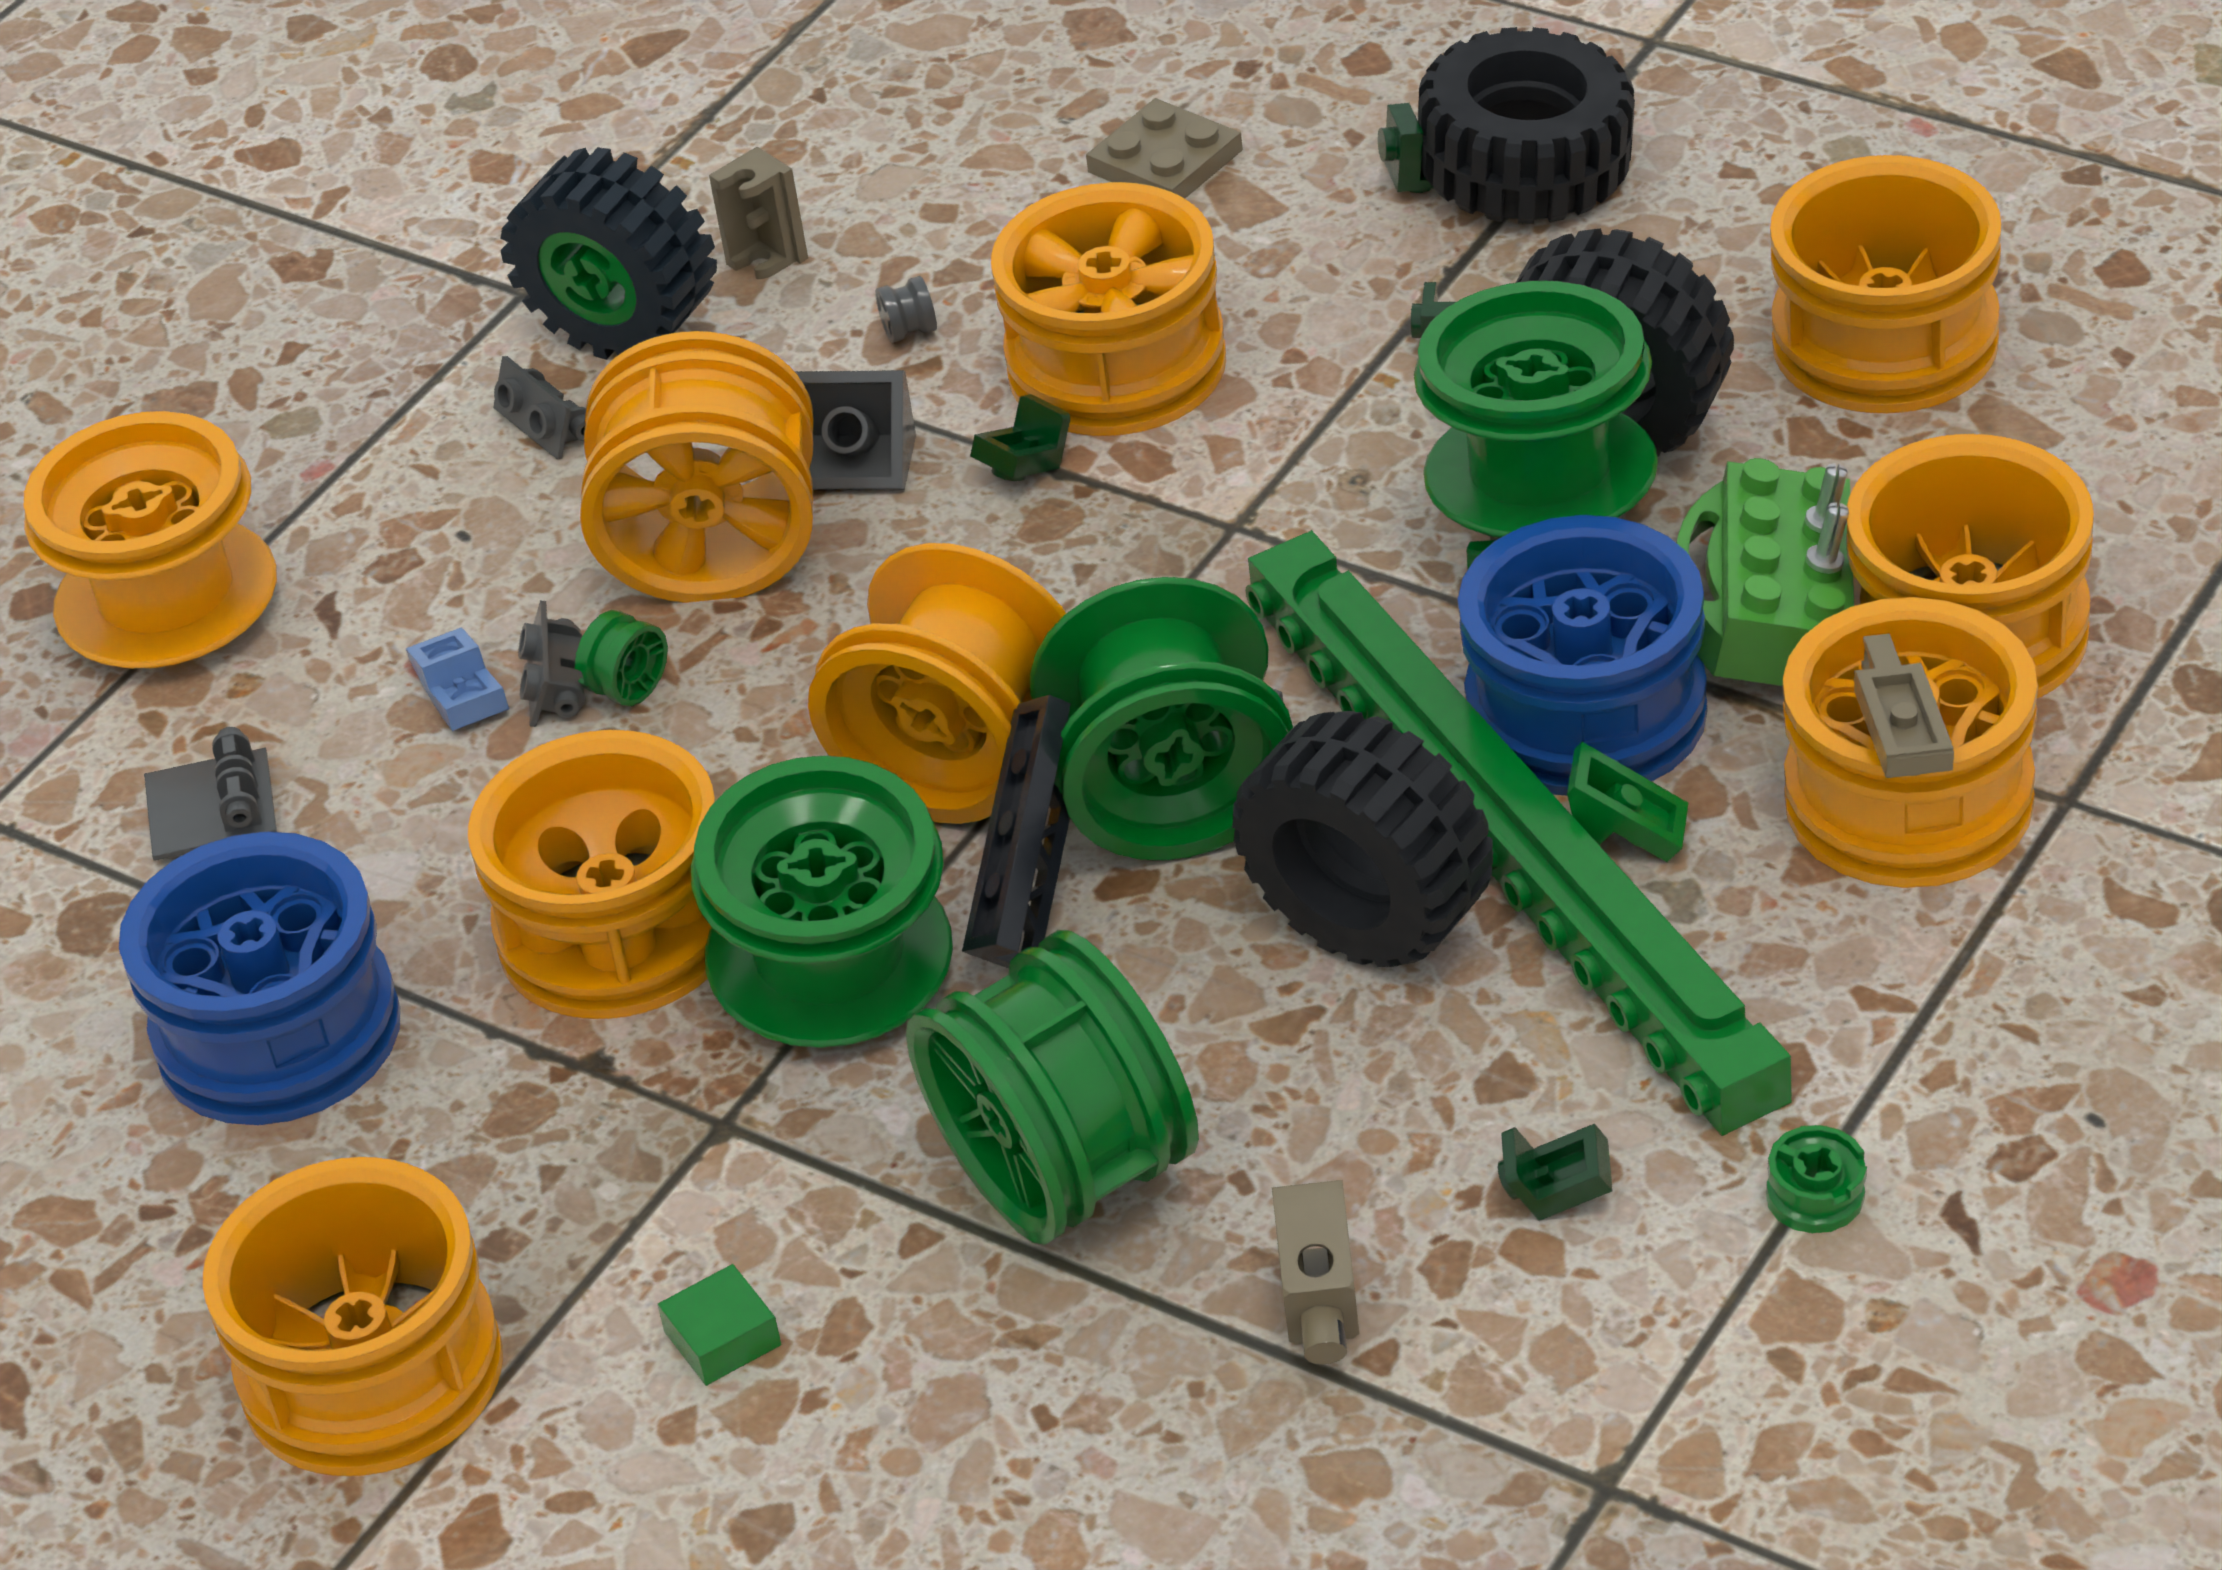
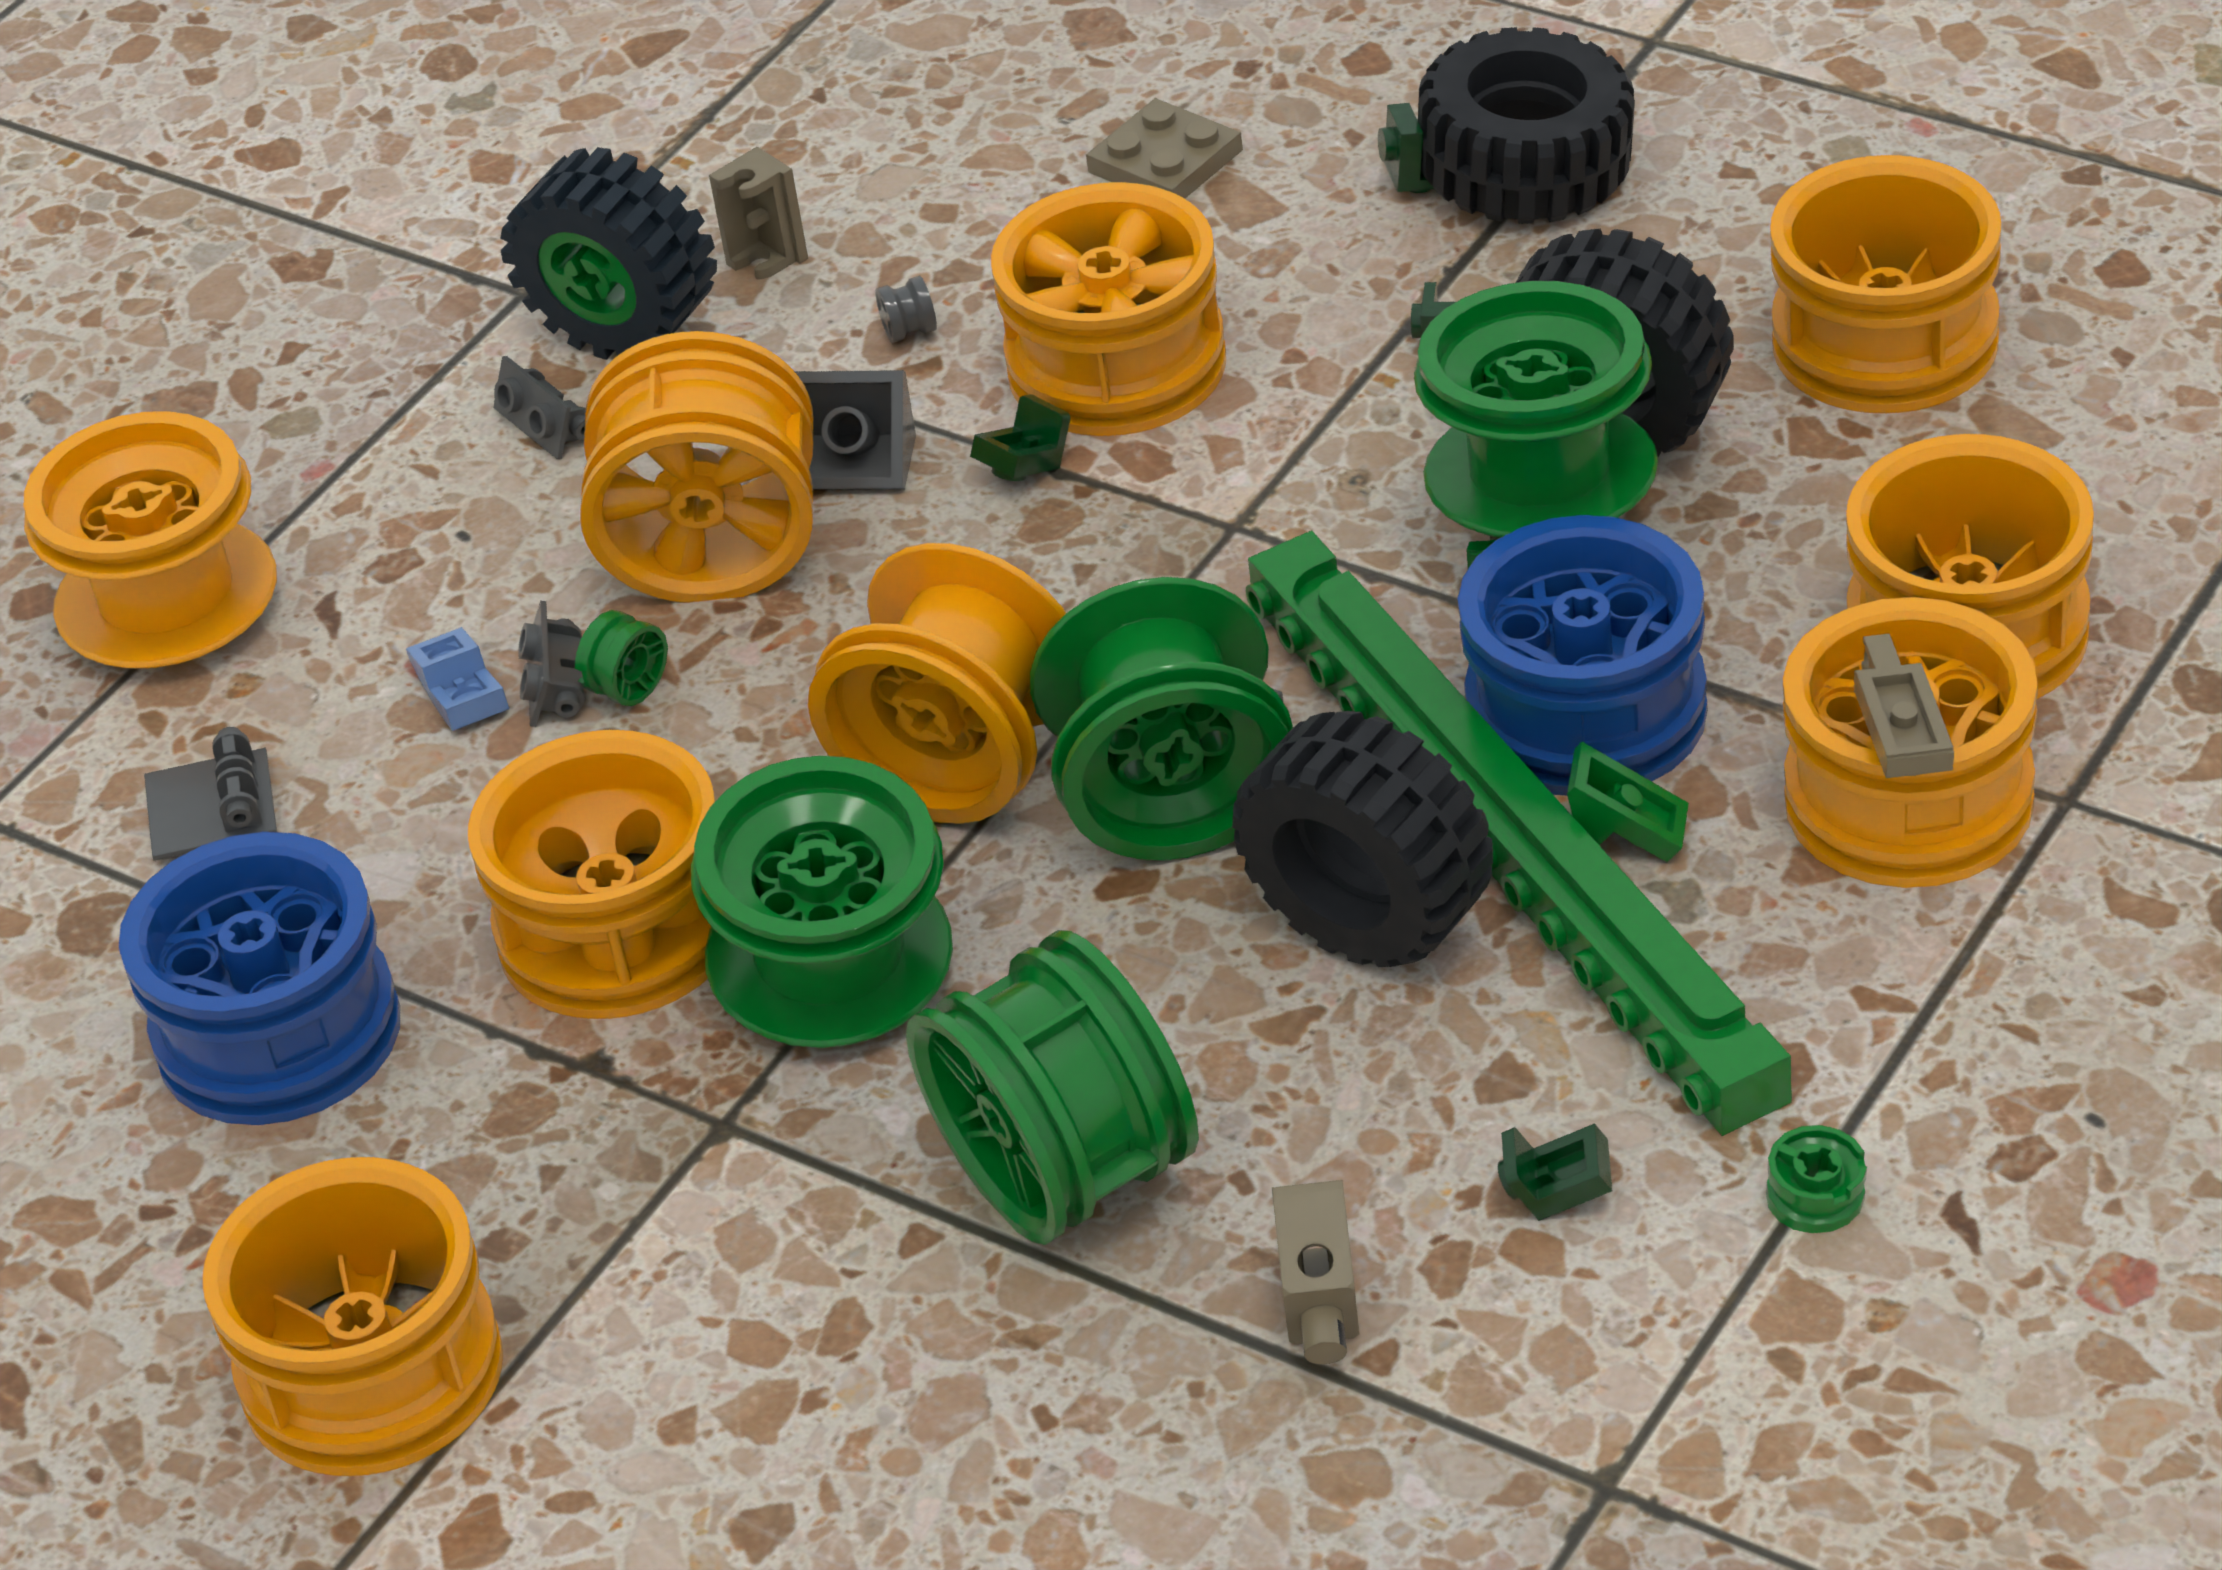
green piece [657,1264,782,1386] -> none
black fence [962,695,1071,969] -> none
bright green piece [1676,458,1854,686] -> none

